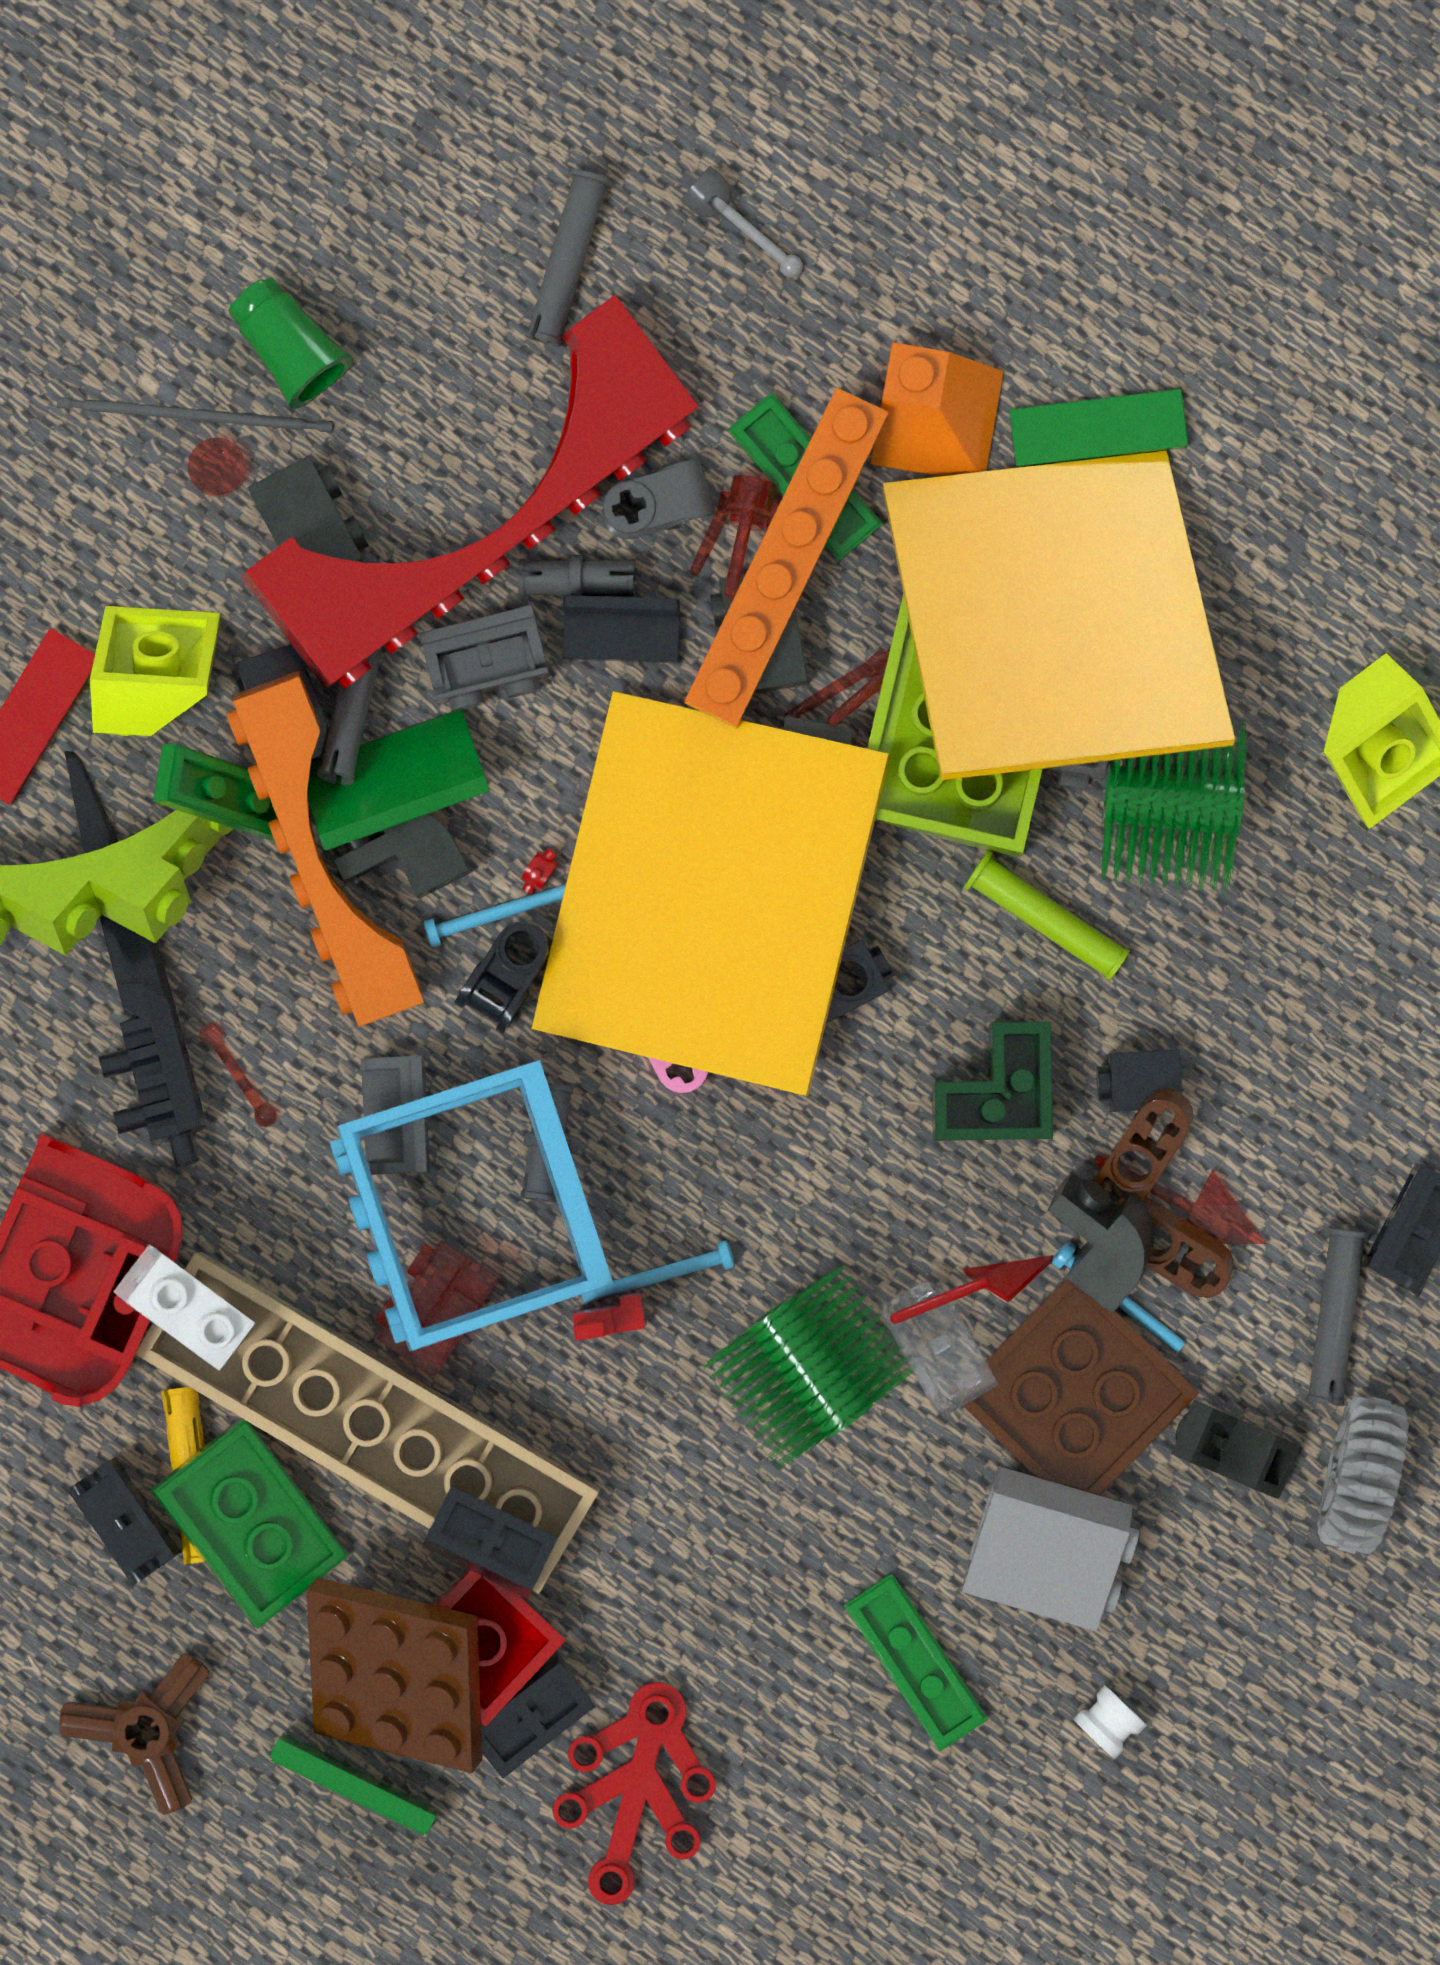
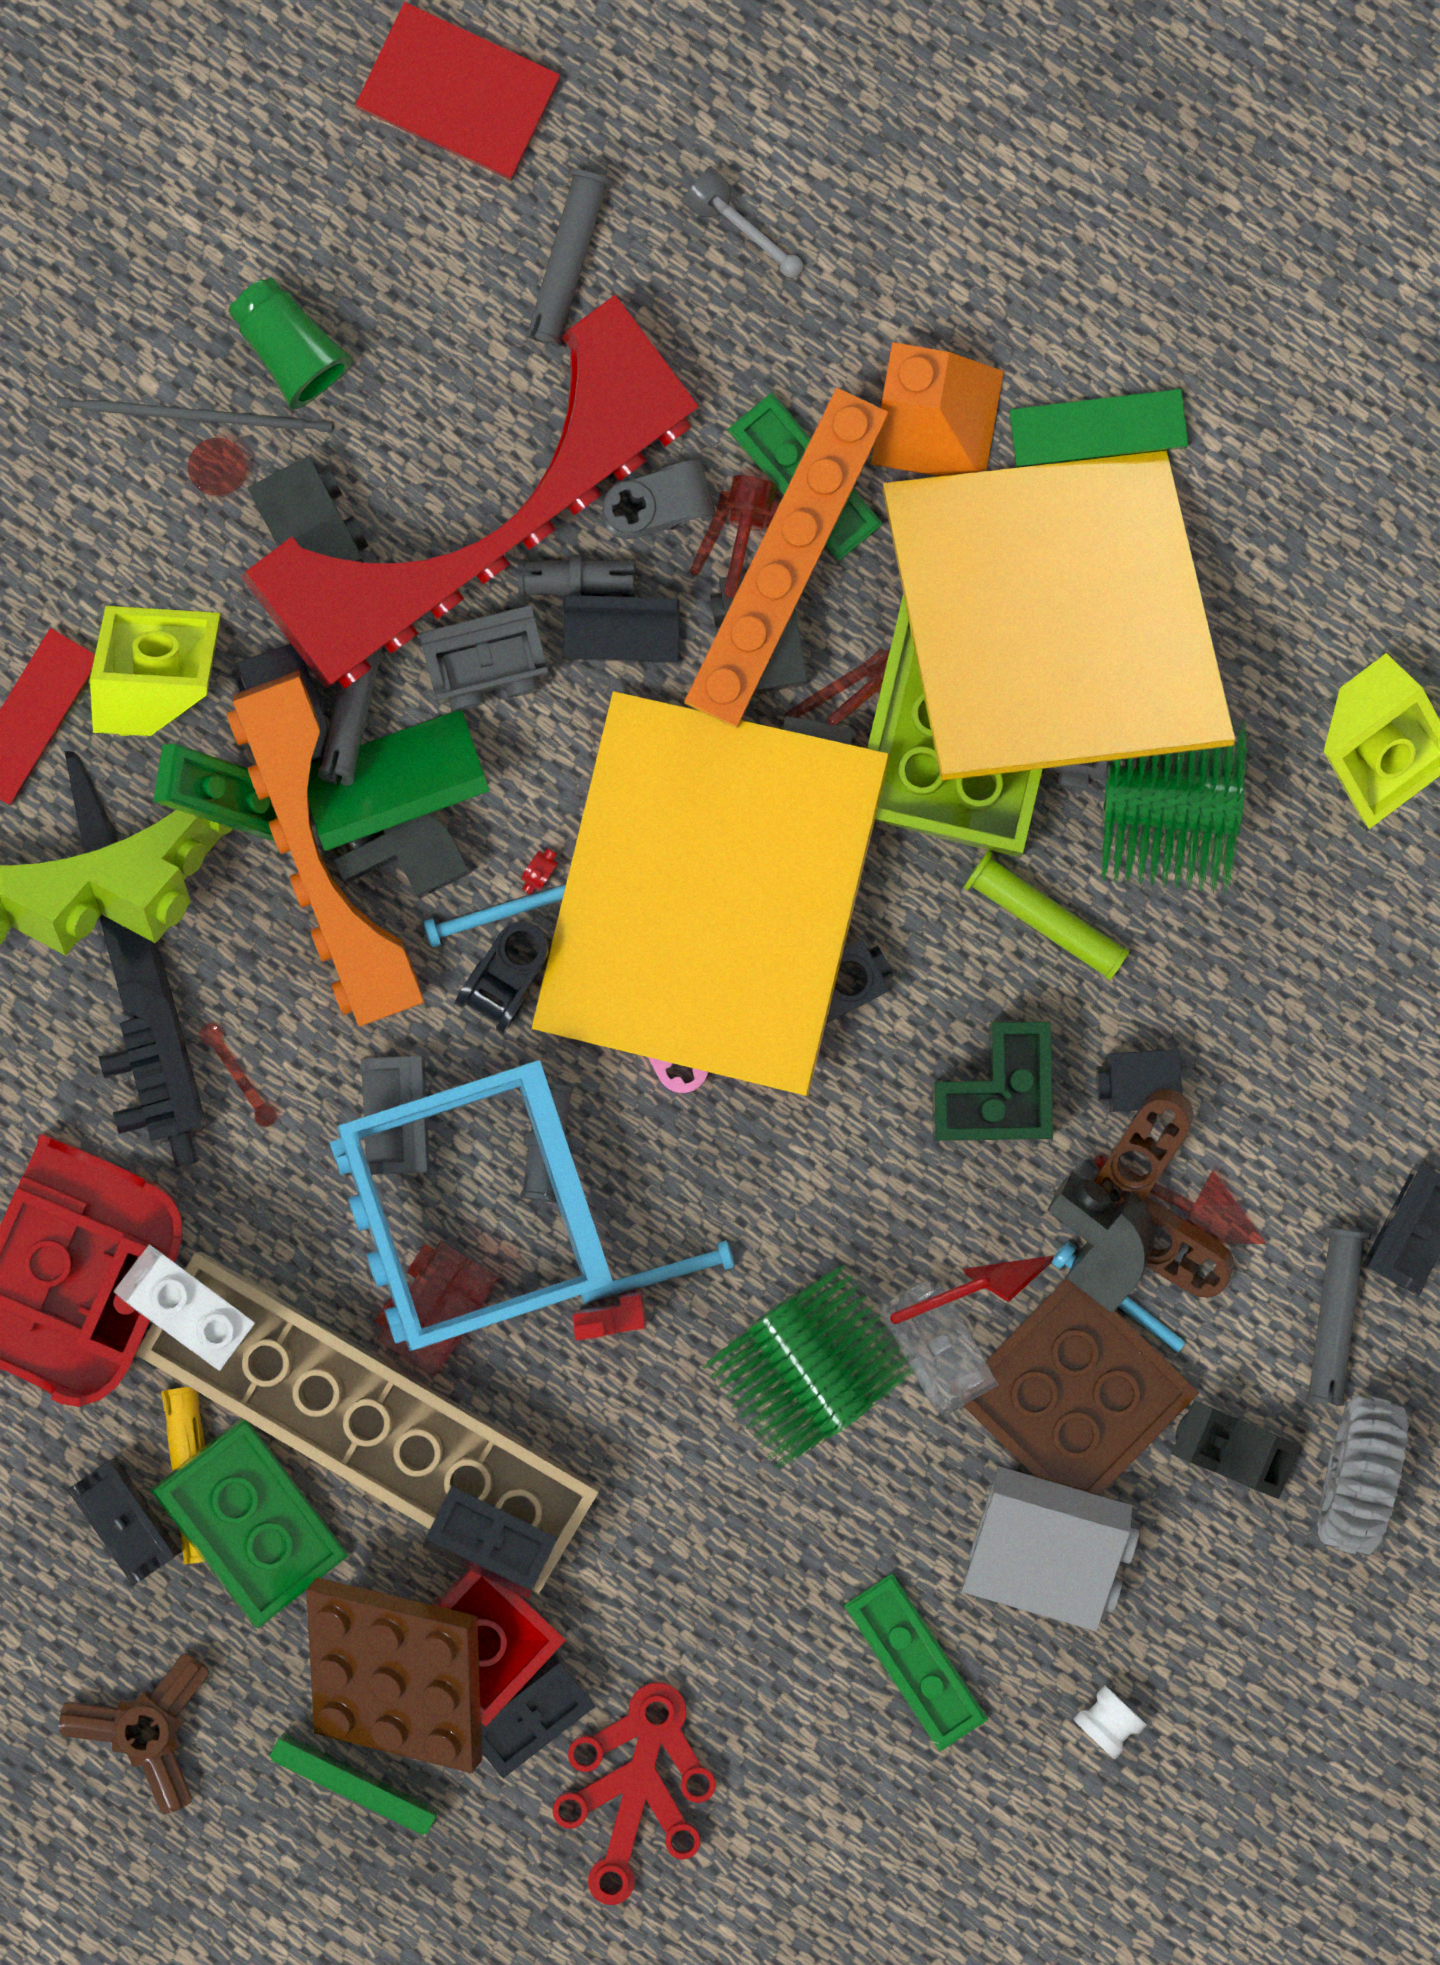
none -> red tile [355,2,561,181]

